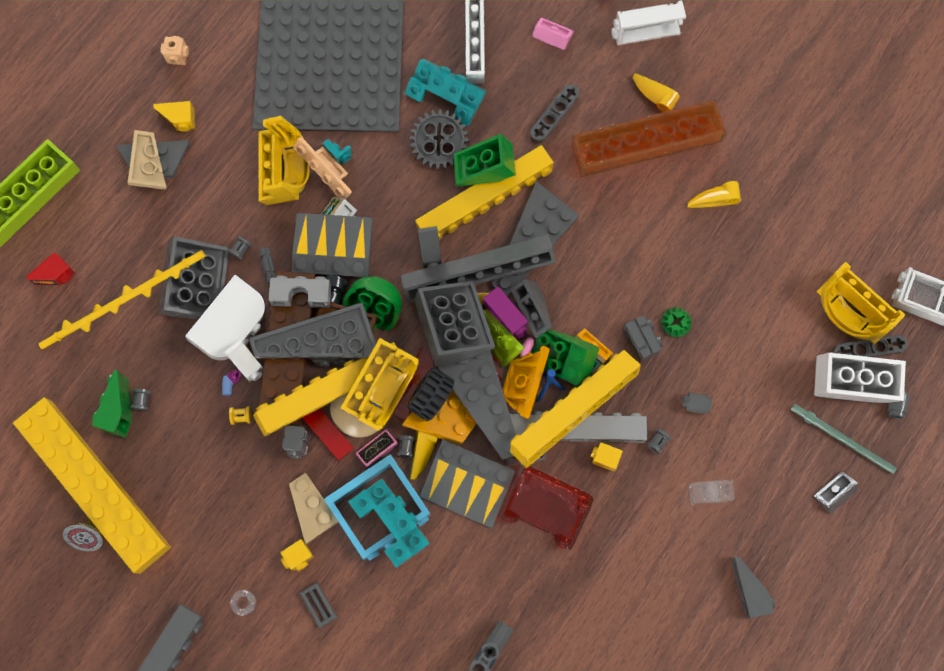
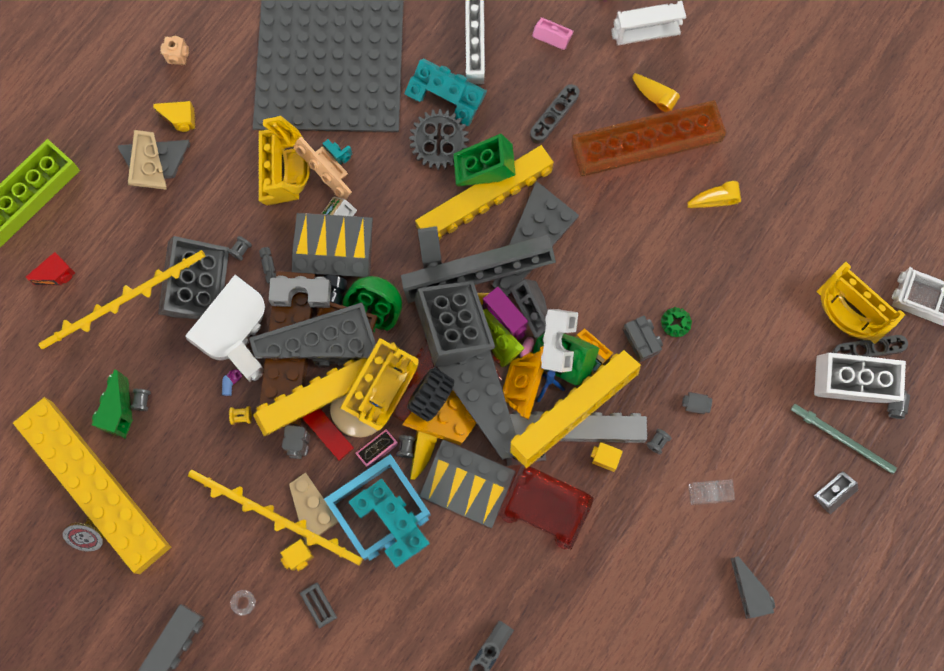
none -> yellow plant [188,470,363,565]
none -> white arch [541,309,578,372]

